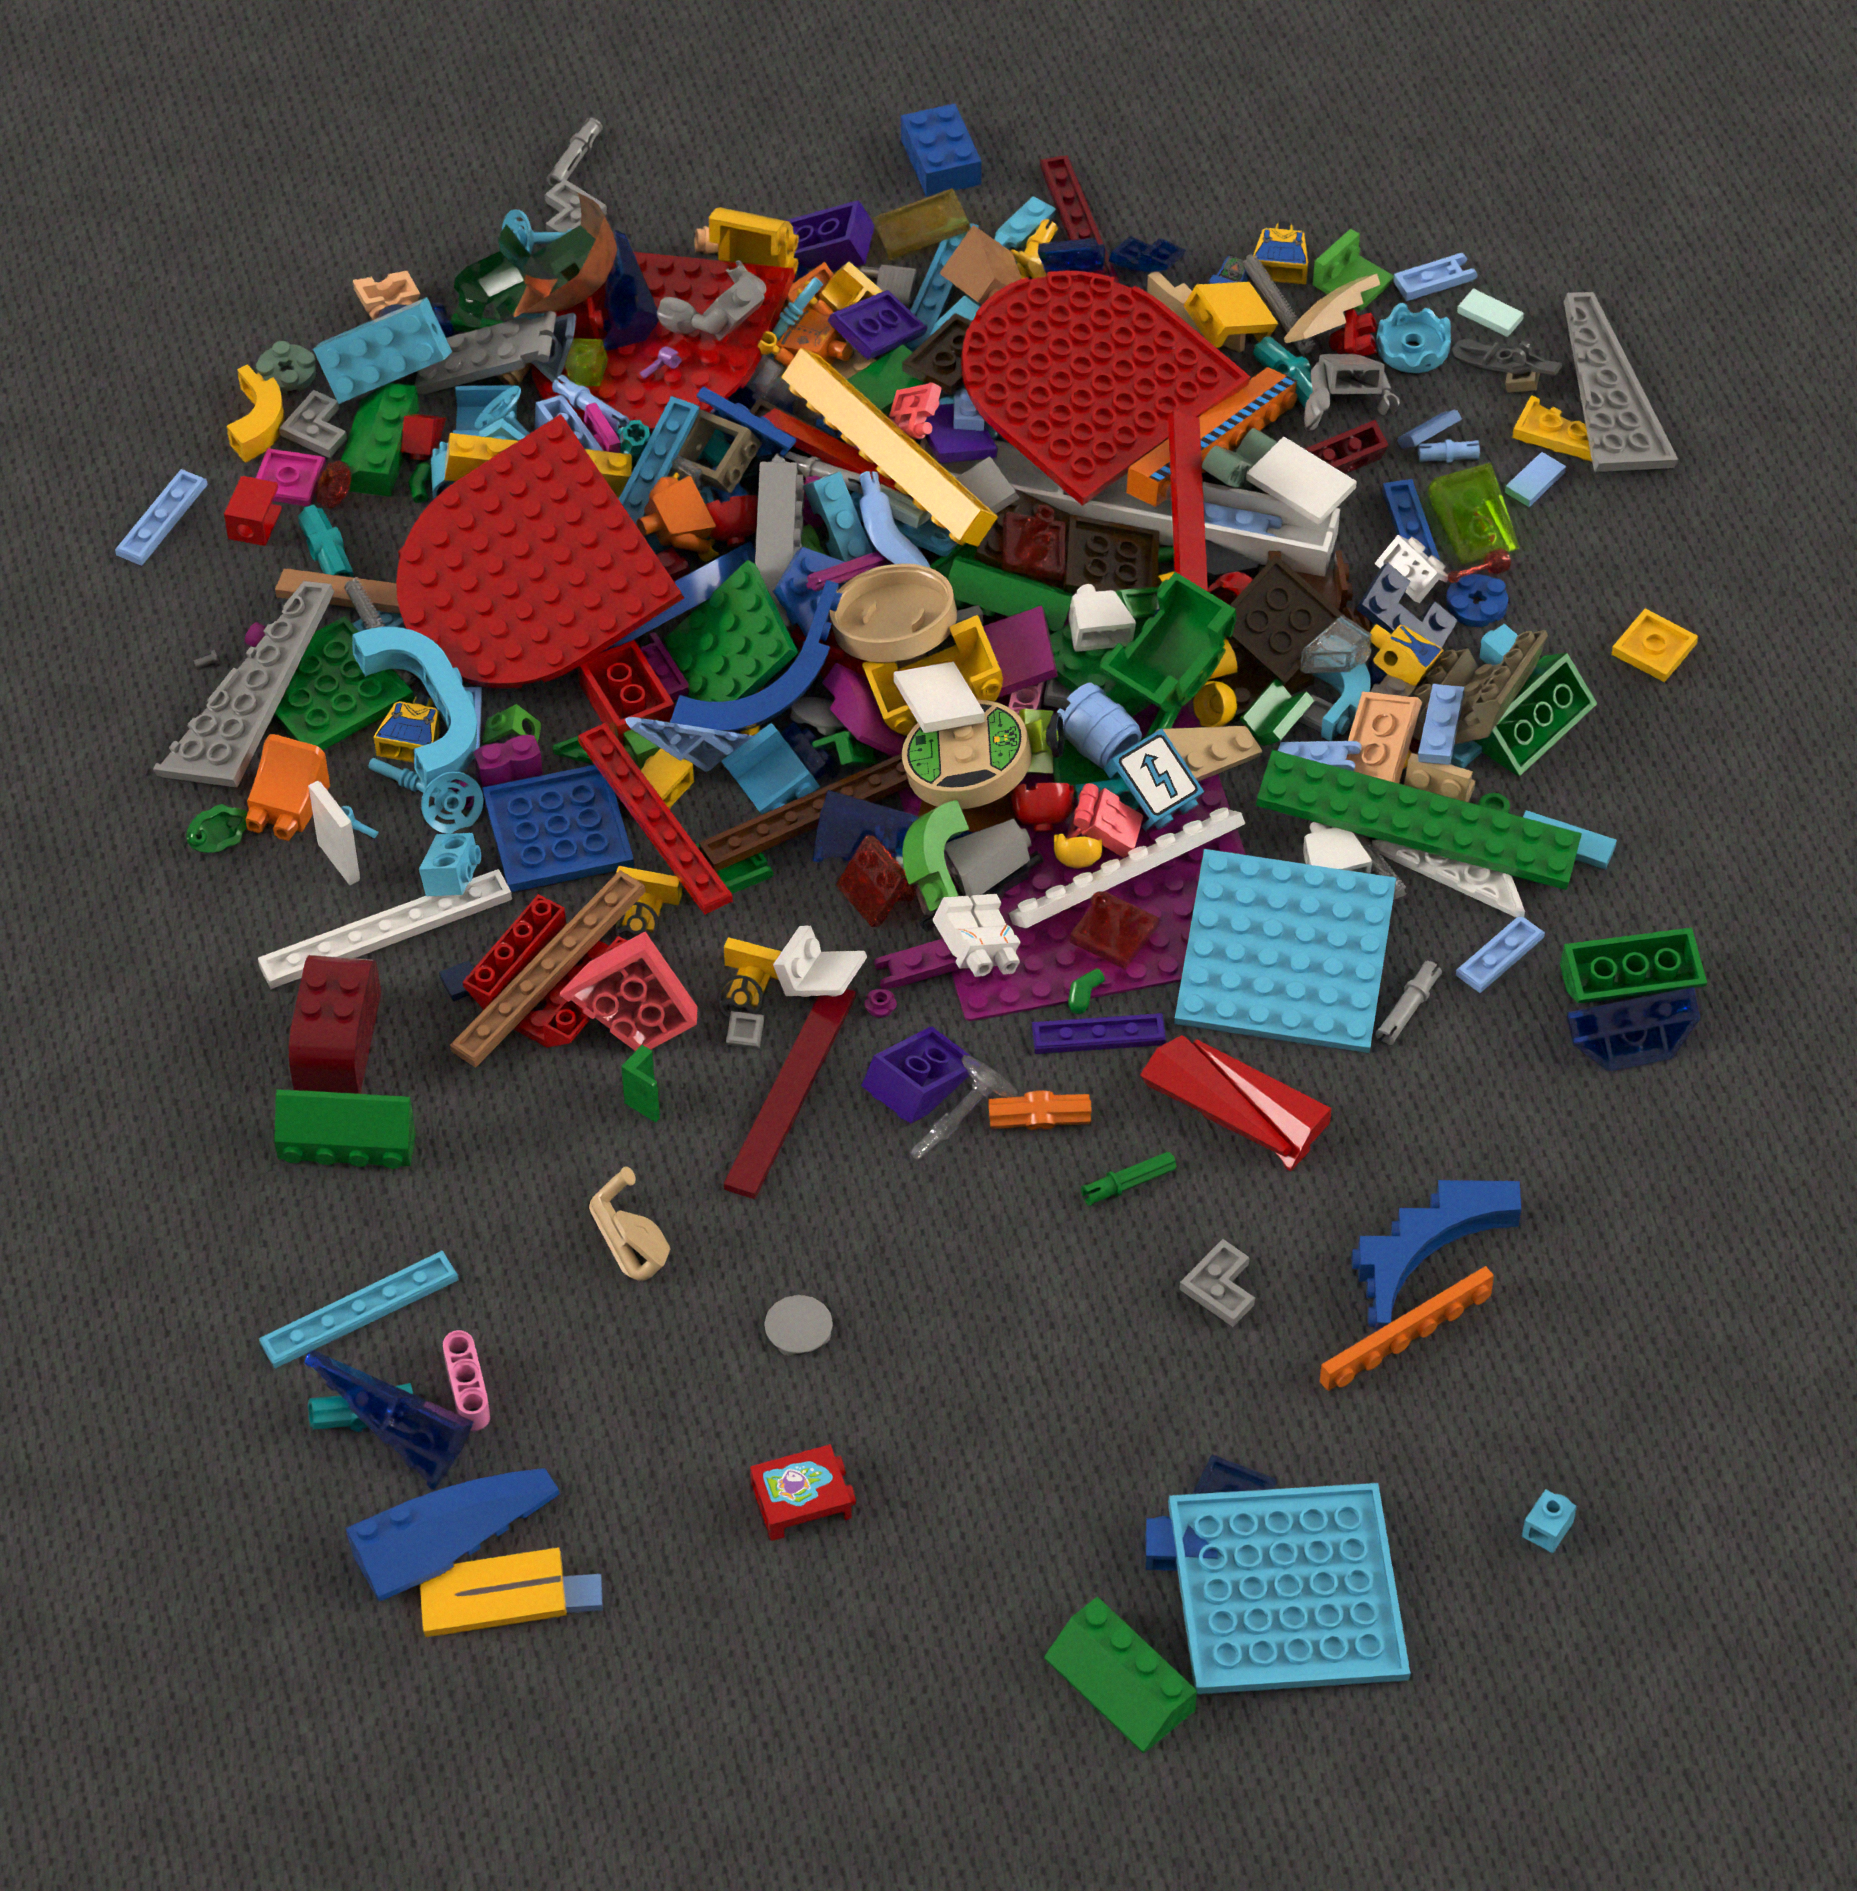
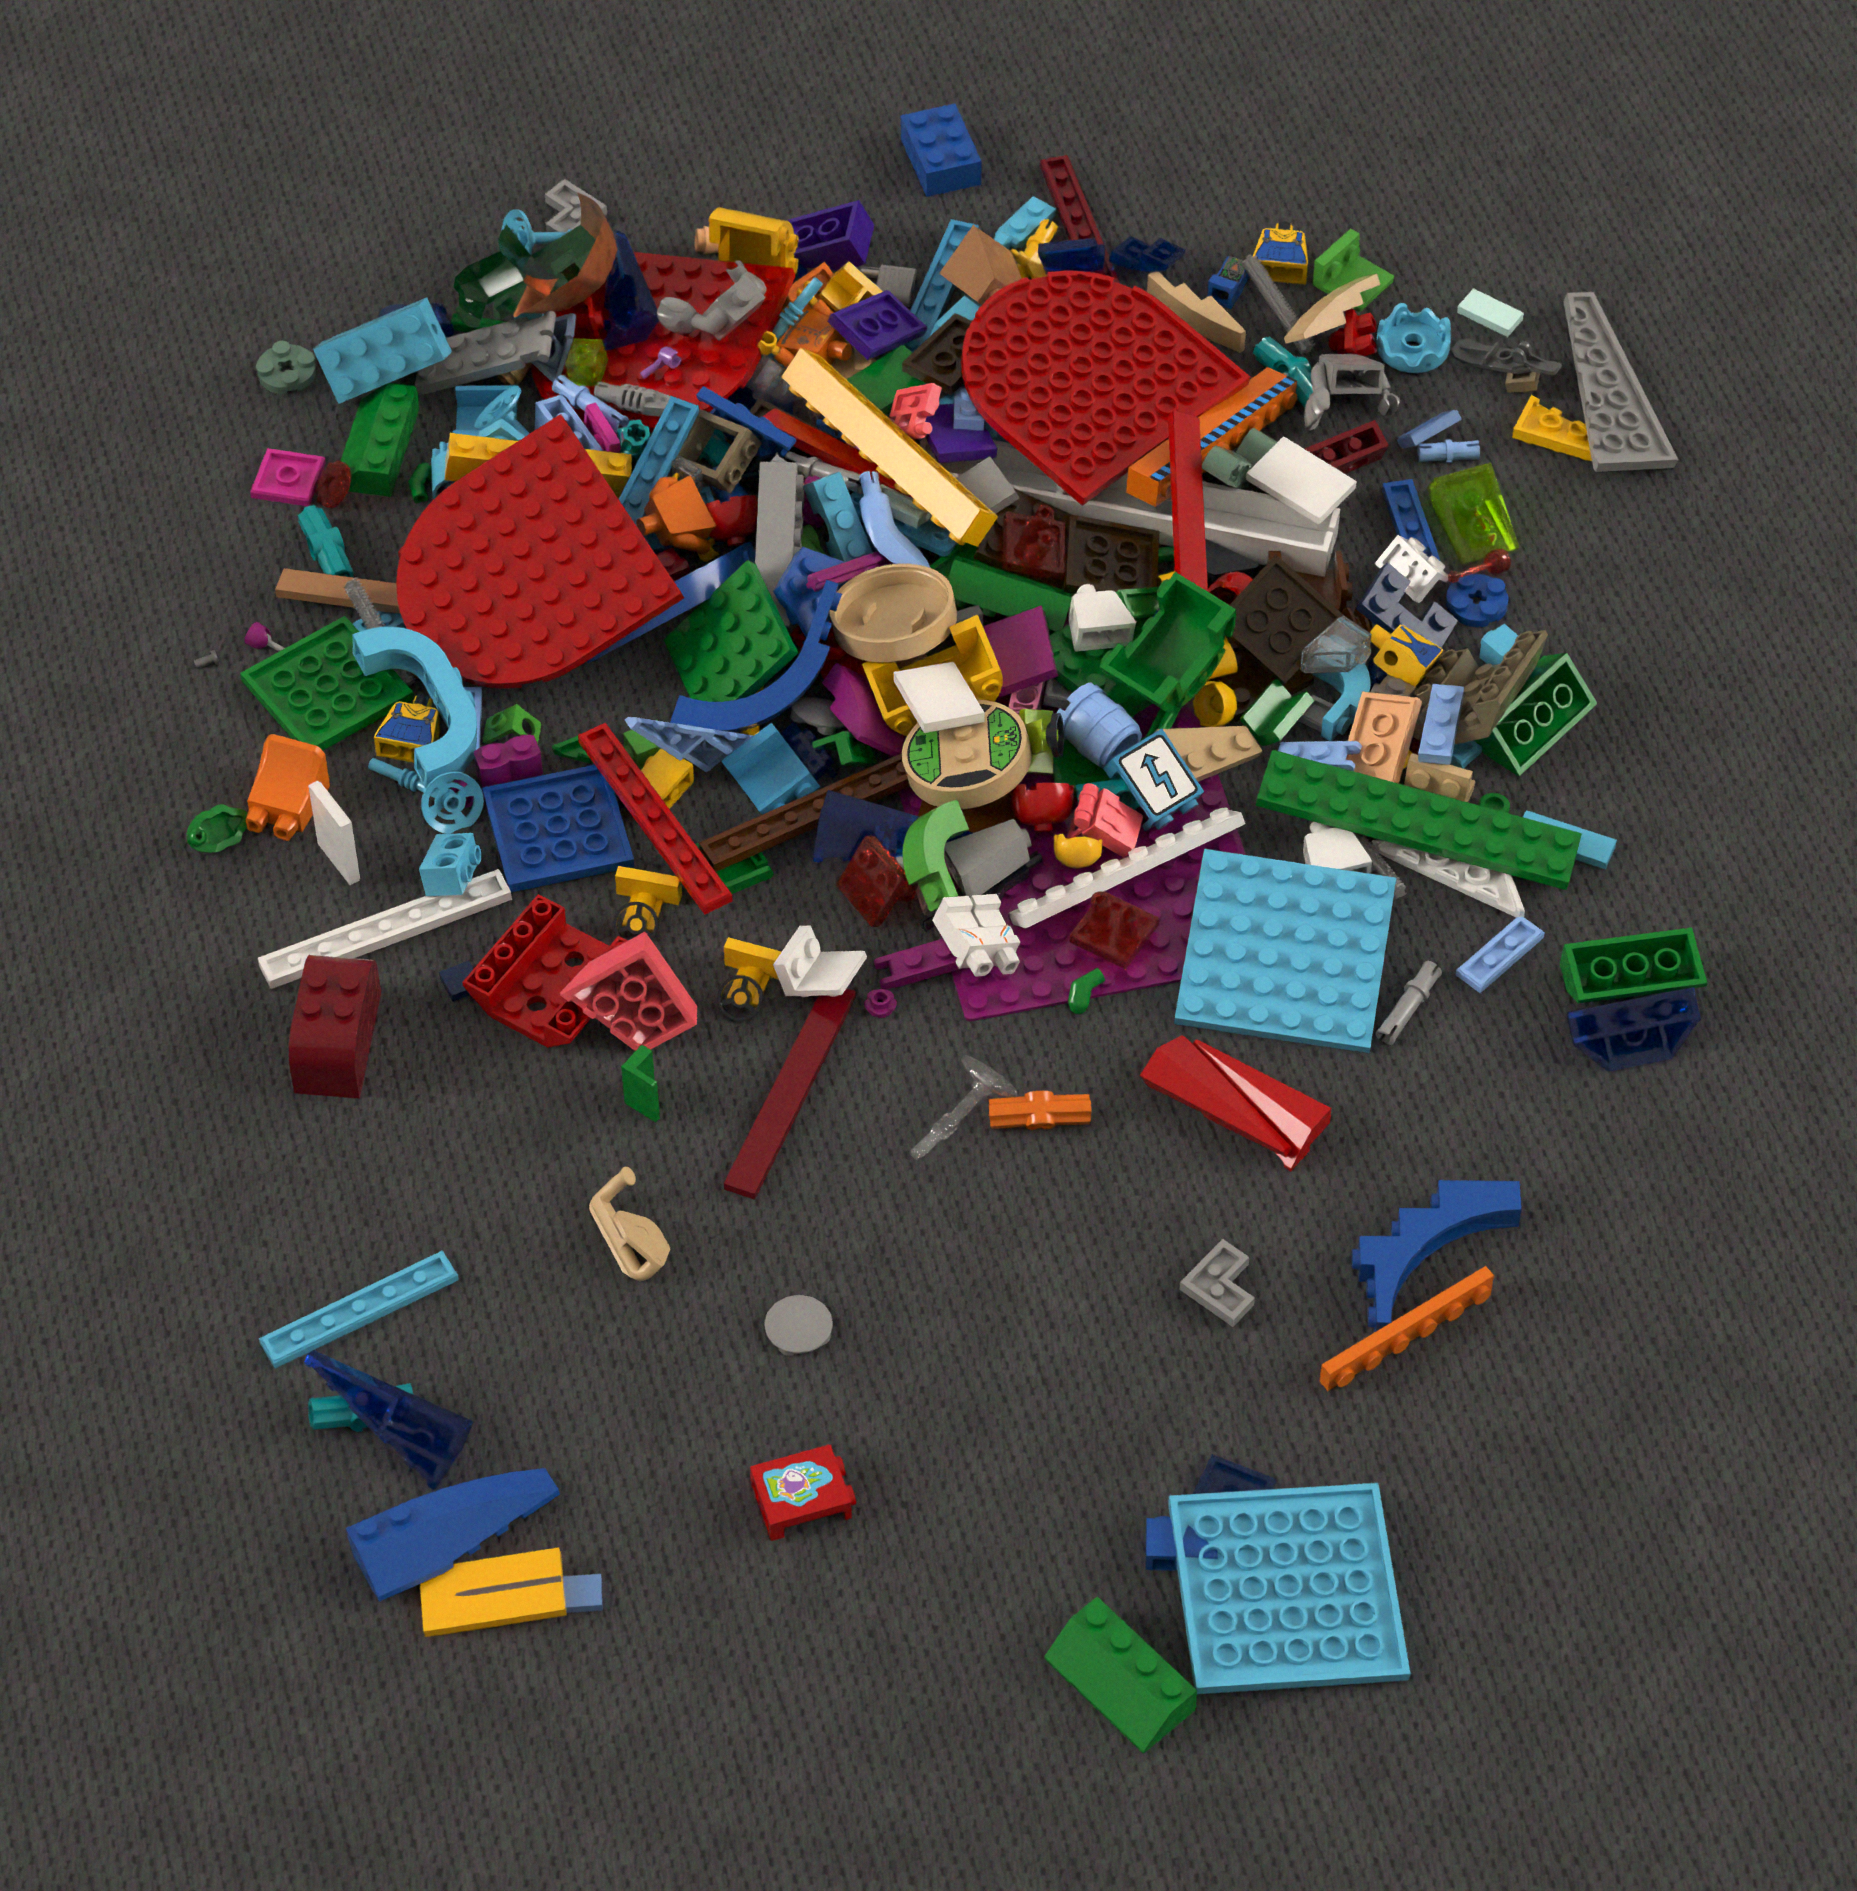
light blue tile [115,469,207,566] -> none
light grey wing [153,581,334,787] -> none
red piece [224,476,282,546] -> none
yellow arch [227,364,285,463] -> none
green slope [274,1089,416,1169] -> none
light grey plate [279,390,347,458] -> none
medium azure hand [341,806,379,839] -> none
light nougat cylinder [353,271,420,320] -> none
red slope [401,414,446,460] -> none
bright pink beam [443,1330,490,1431] -> none
medium nougat tile [450,870,646,1068] -> none
light grey pin [547,118,602,187] -> none
red brick [578,640,675,747] -> none
magenta hinge [629,632,690,701] -> none
light grey tile [726,1011,764,1049] -> none
dark purple slope [861,1026,981,1124] -> none
clear yellow tile [872,188,971,260] -> none
dark purple tile [1032,1013,1166,1054] -> none
green axle [1081,1152,1177,1206] -> none
yellow panel [1183,282,1278,348] -> none
light blue hinge [1204,502,1283,537] -> none
light blue hinge [1393,253,1478,301] -> none
light blue tile [1505,452,1566,507] -> none
medium azure brick [1522,1489,1577,1553] -> none
yellow plate [1611,608,1698,683] -> none
none -> light grey hinge [594,381,671,416]

